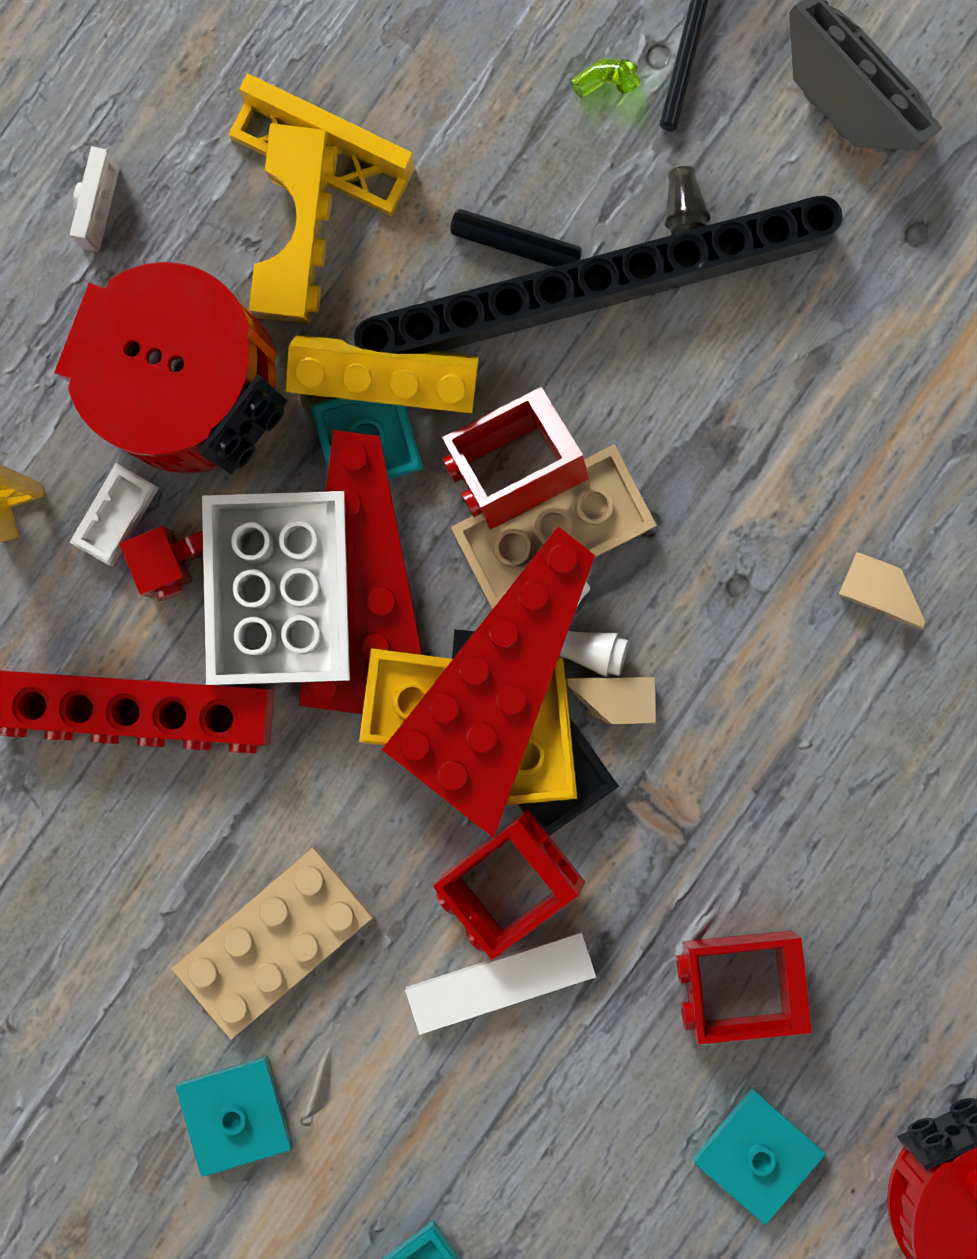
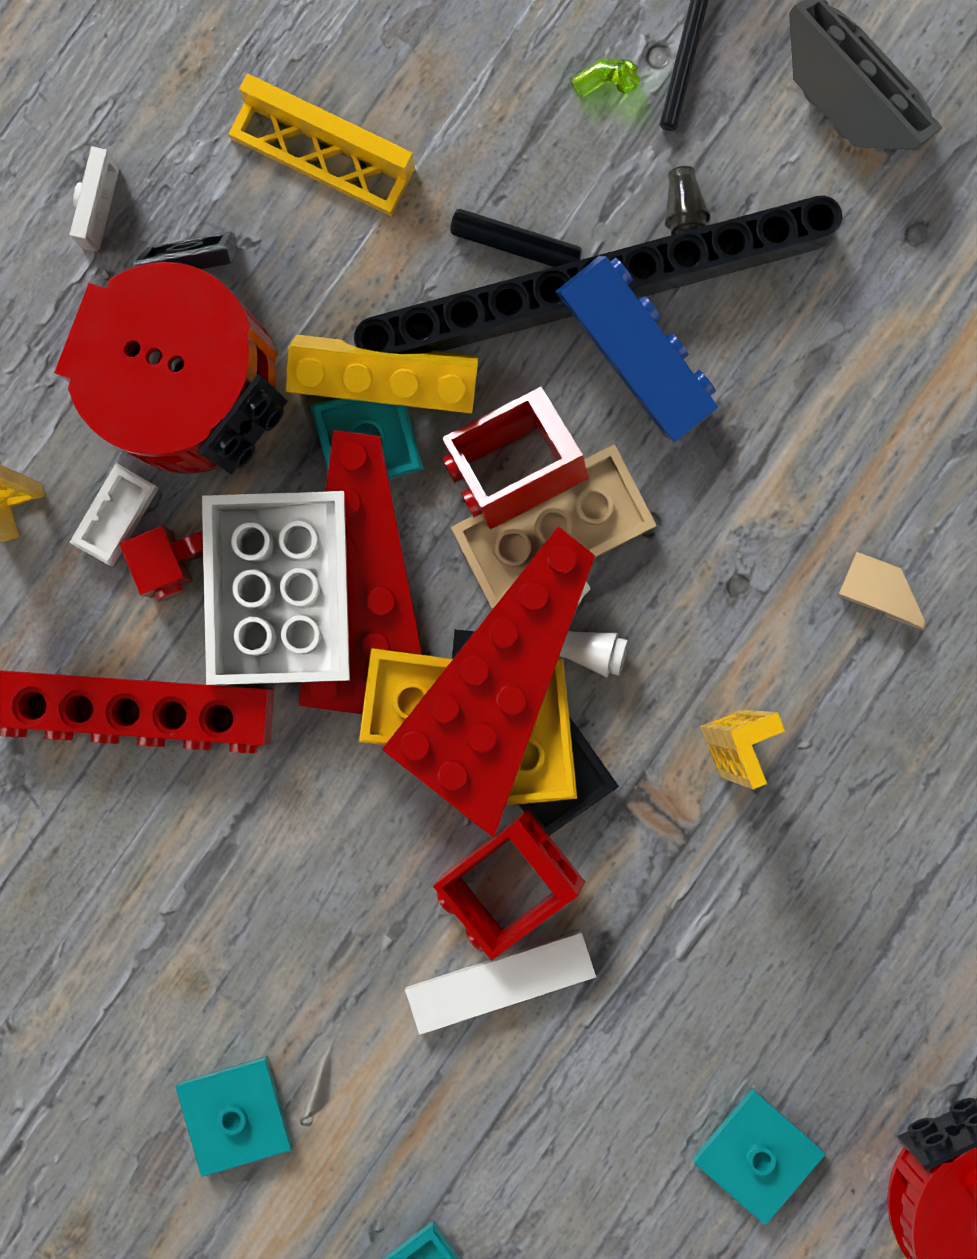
tan plate [171,846,374,1040] -> none
yellow arch [249,123,337,325] -> none
tan slope [566,677,656,724] -> none
red window [676,930,812,1045] -> none
none -> black tile [133,231,238,269]
none -> blue brick [555,256,719,443]
none -> yellow fence [700,710,786,789]

